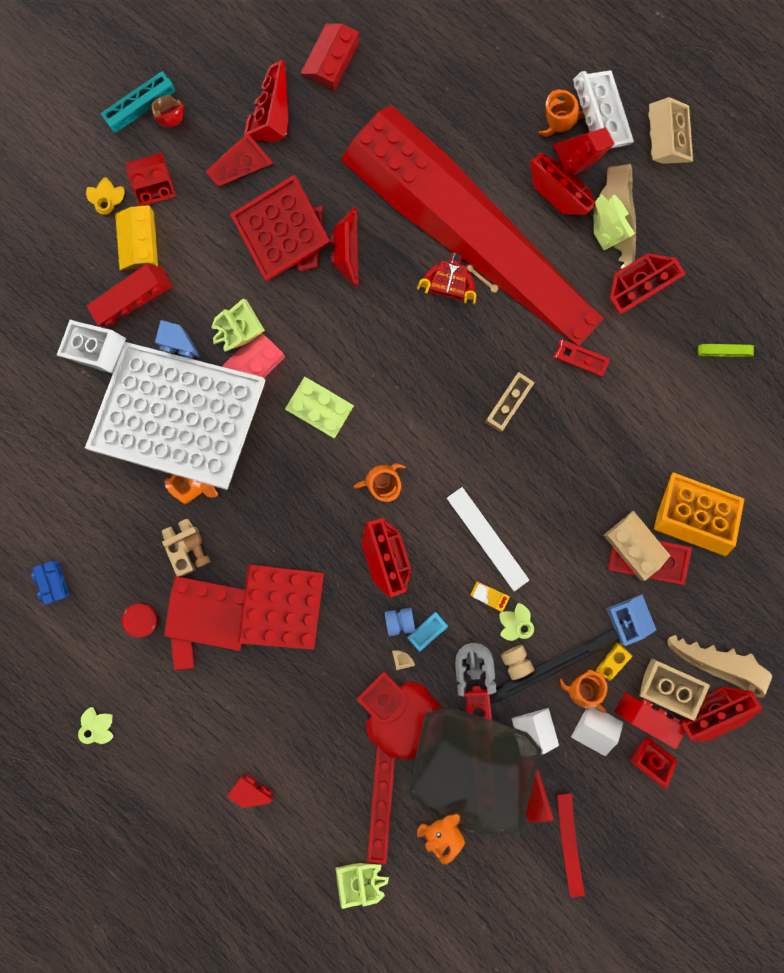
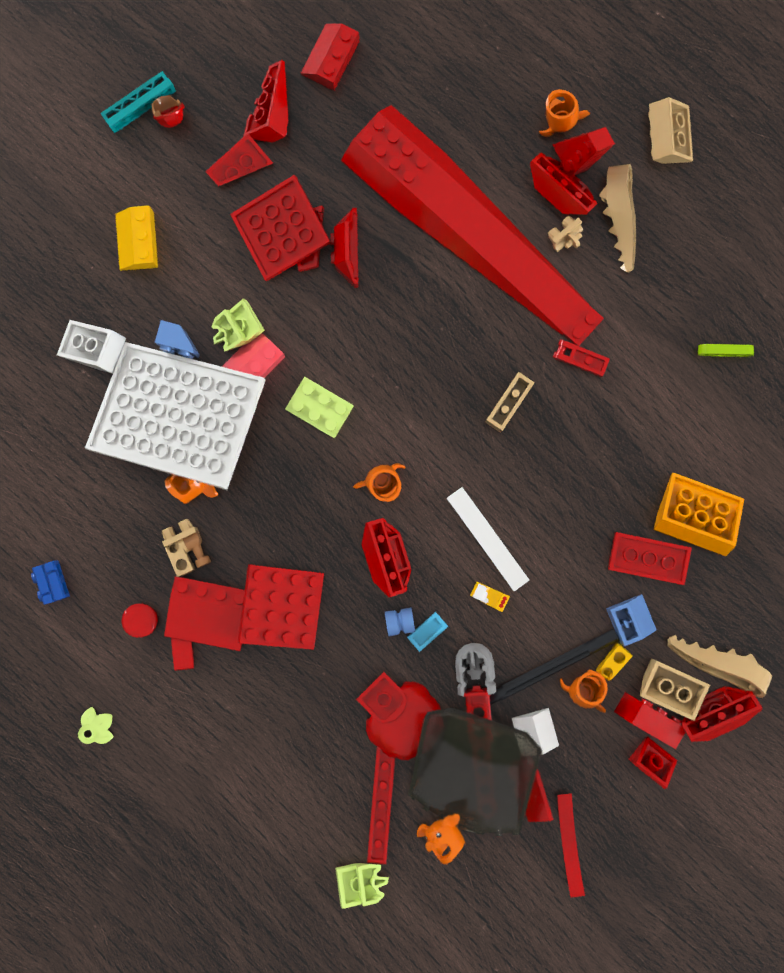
yellow plate [86,177,125,215] -> none
red wedge [87,264,173,327] -> none
red slope [126,153,176,206] -> none
red slope [227,774,274,808] -> none
tan tile [392,650,415,670] -> none
torso [417,253,476,304] -> none
tan hinge [466,265,498,293] -> none
yellowish green plate [499,603,534,641] -> none
tan wheel [500,645,534,680] -> none
white slope [571,707,624,756] -> none
white bracket [573,71,634,148] -> none
yellowish green plate [593,194,635,250] -> none
tan slope [604,511,670,581] -> none
red wedge [610,253,686,314] -> none
none -> tan hips [548,216,583,252]

